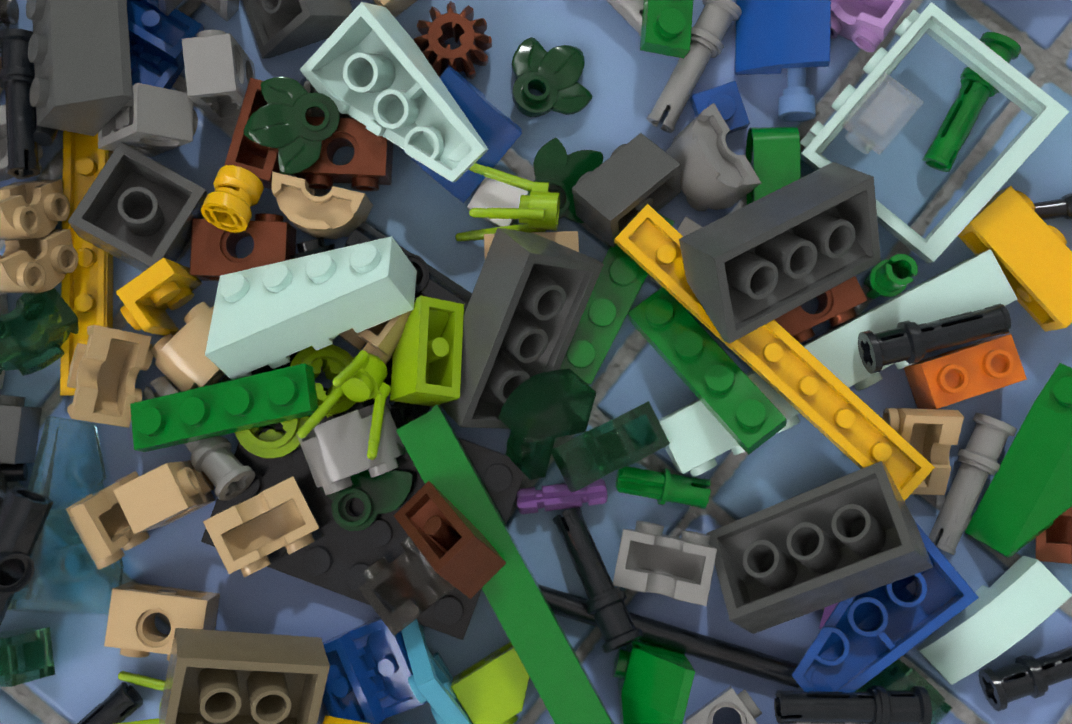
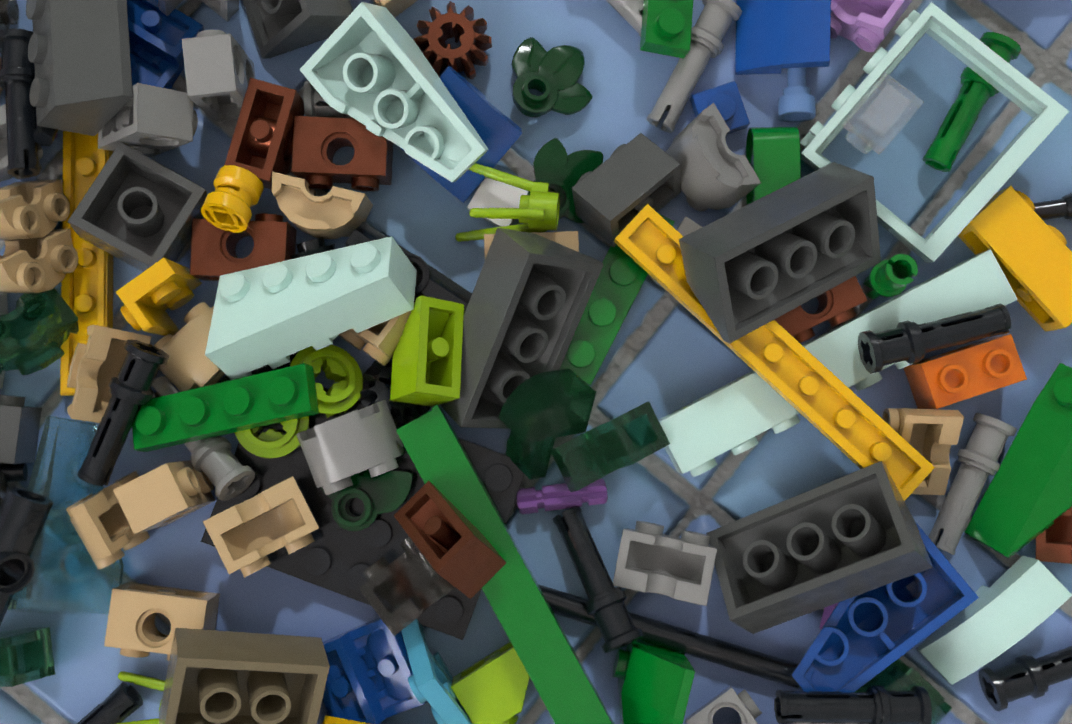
dark green plate [243,76,340,175] -> none
lime plant [297,350,391,460] -> none
green axle [615,466,711,509] -> none
green plate [628,287,787,455] -> none
none -> black pin [77,340,169,486]

